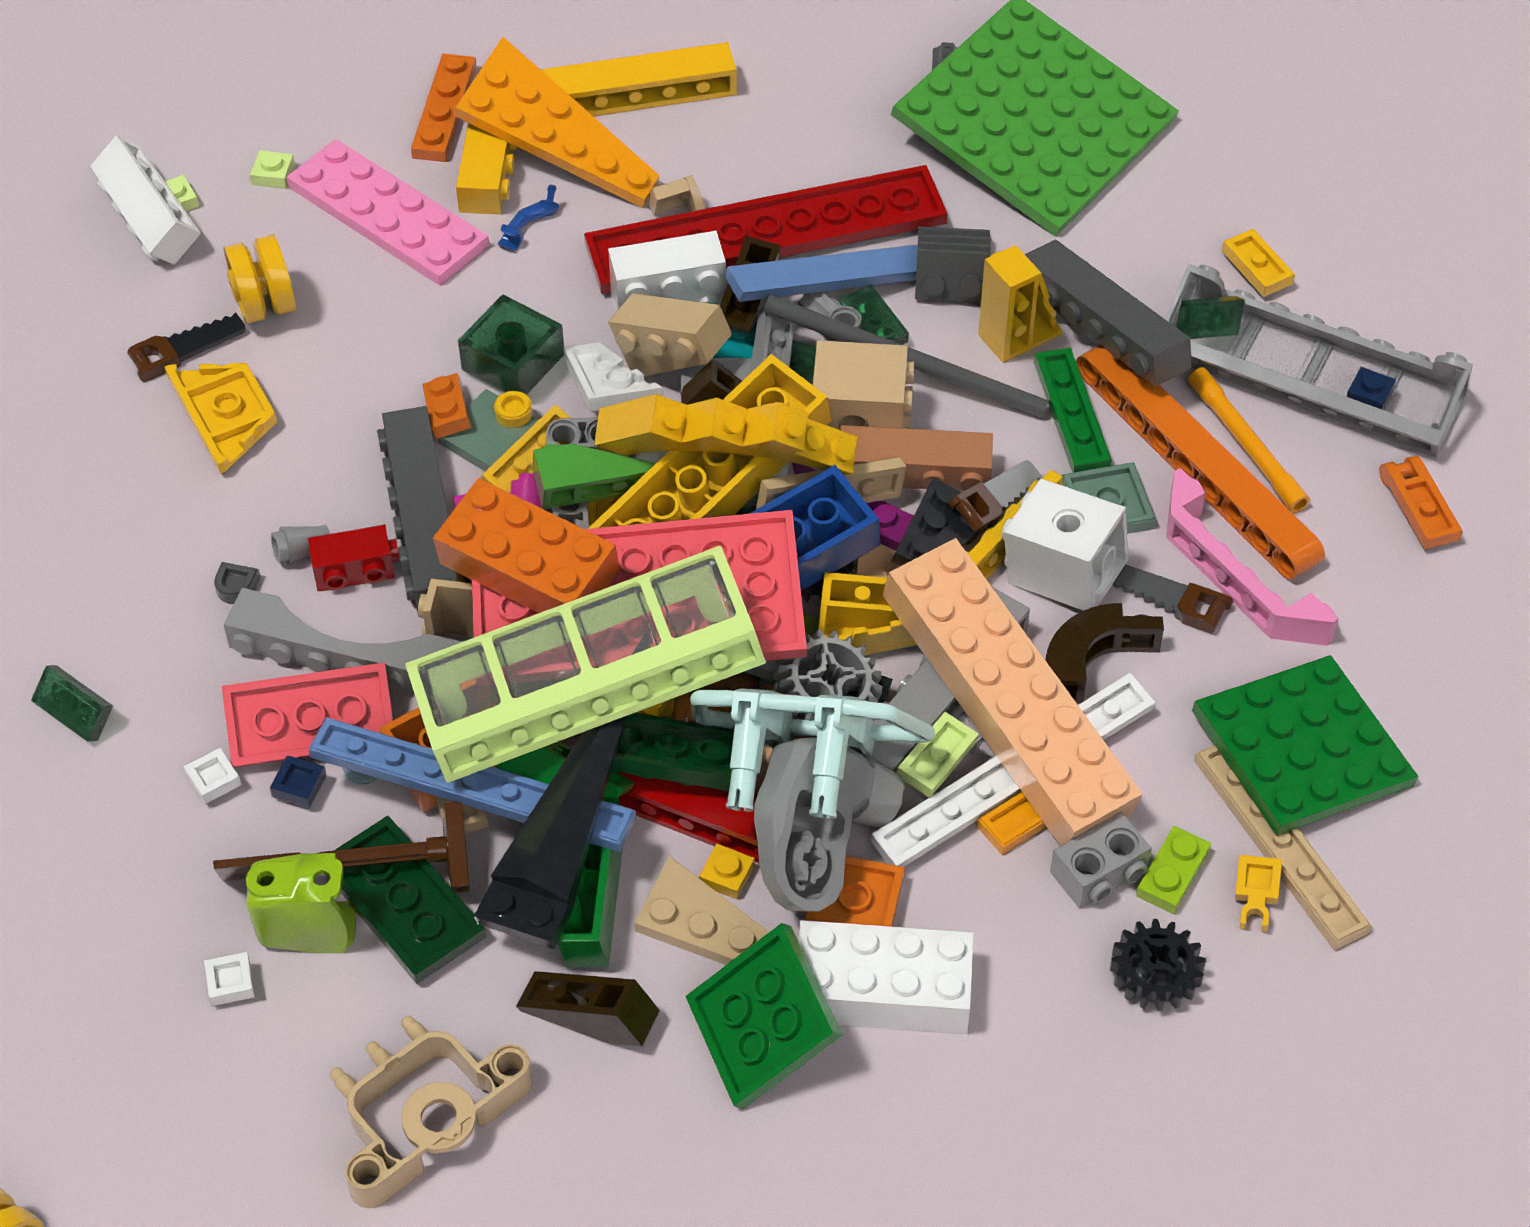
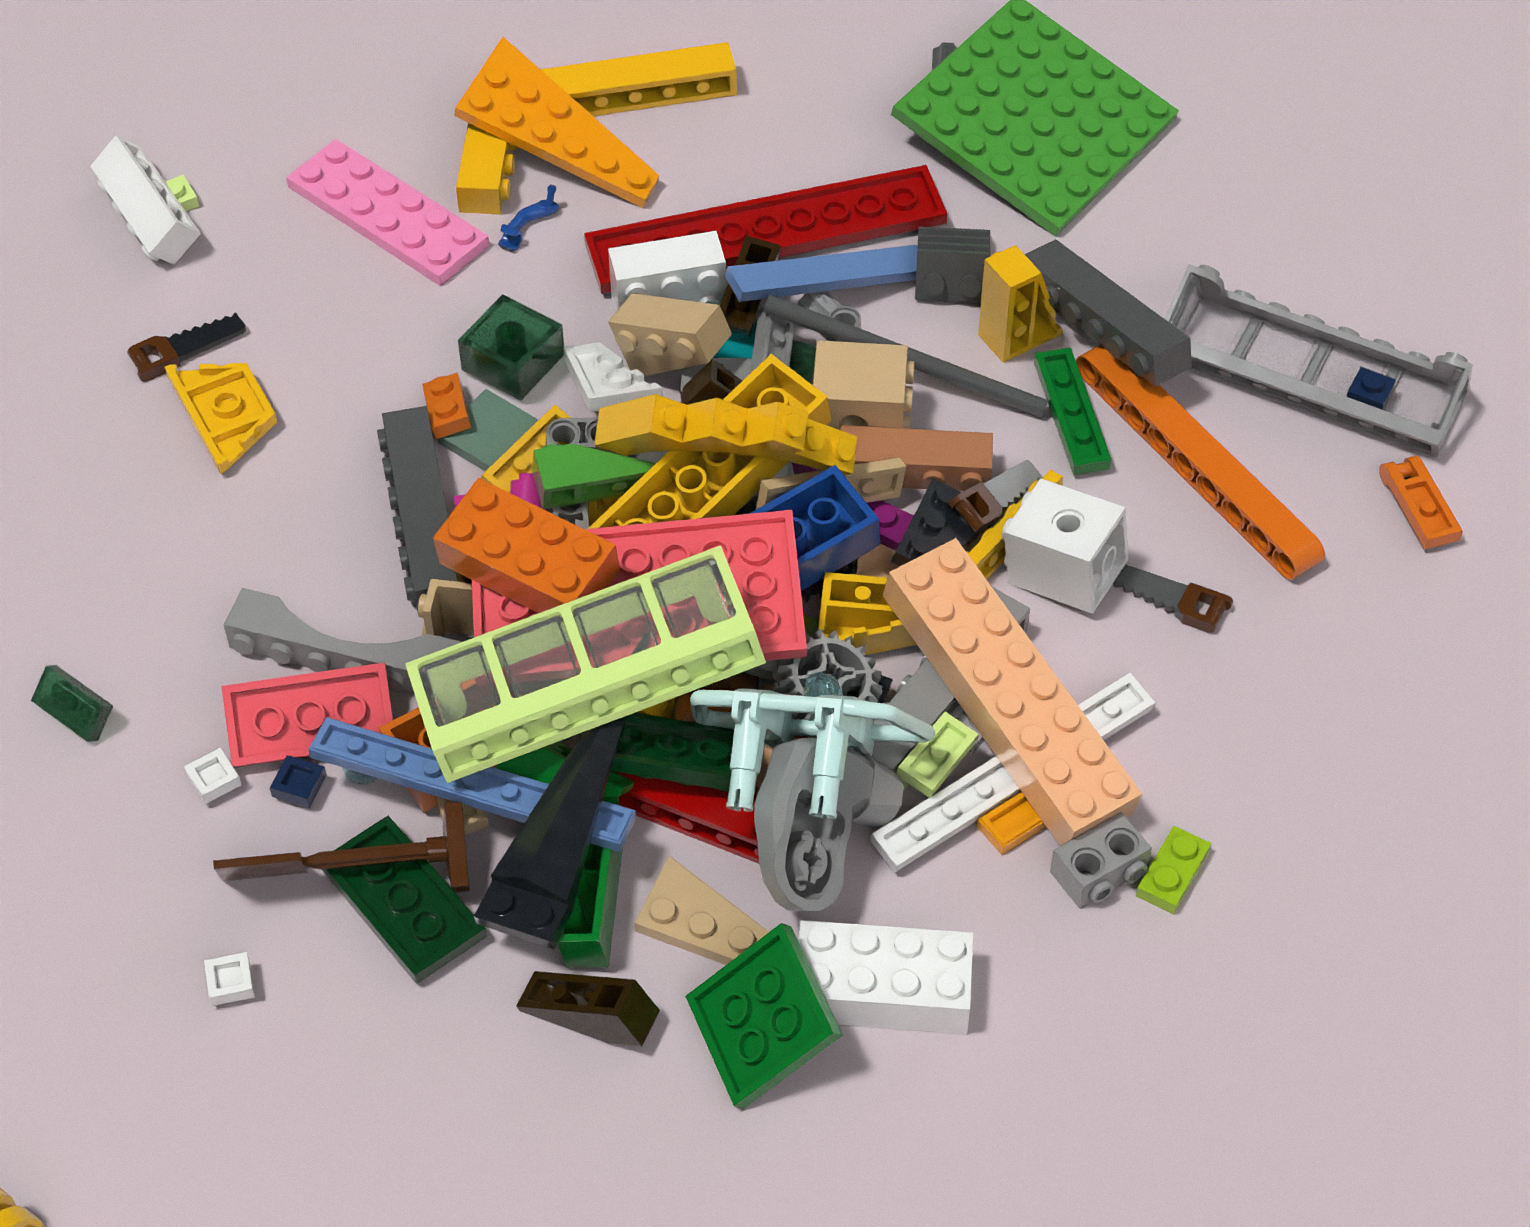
dark grey tile [214,562,261,604] -> none
yellow wheel [223,234,296,324] -> none
lime piece [246,853,357,953] -> none
yellowish green plate [250,150,295,189] -> none
light grey cone [271,525,330,564] -> none
red brick [308,524,400,592] -> none
tan piece [330,1016,533,1208] -> none
orange plate [411,53,476,162] -> none
yellow tile [494,391,533,428] -> none
tan tile [649,175,705,215] -> none
yellow plate [699,843,755,900] -> none
orange plate [805,856,905,927] -> none
clear green plate [840,285,909,345] -> none
dark brown arch [1045,603,1164,704] -> none
sand green tile [1062,462,1157,534] -> none
black gear [1110,919,1206,1011] -> none
bright pink slope [1166,468,1339,646] -> none
clear green plate [1176,296,1245,339] -> none
light orange piece [1188,367,1310,513] -> none
green plate [1192,655,1419,836] -> none
tan tile [1194,745,1372,951] -> none
yellow plate [1222,228,1295,297] -> none
yellow plate [1235,854,1282,932] -> none
none -> clear light blue plate [804,672,842,697]

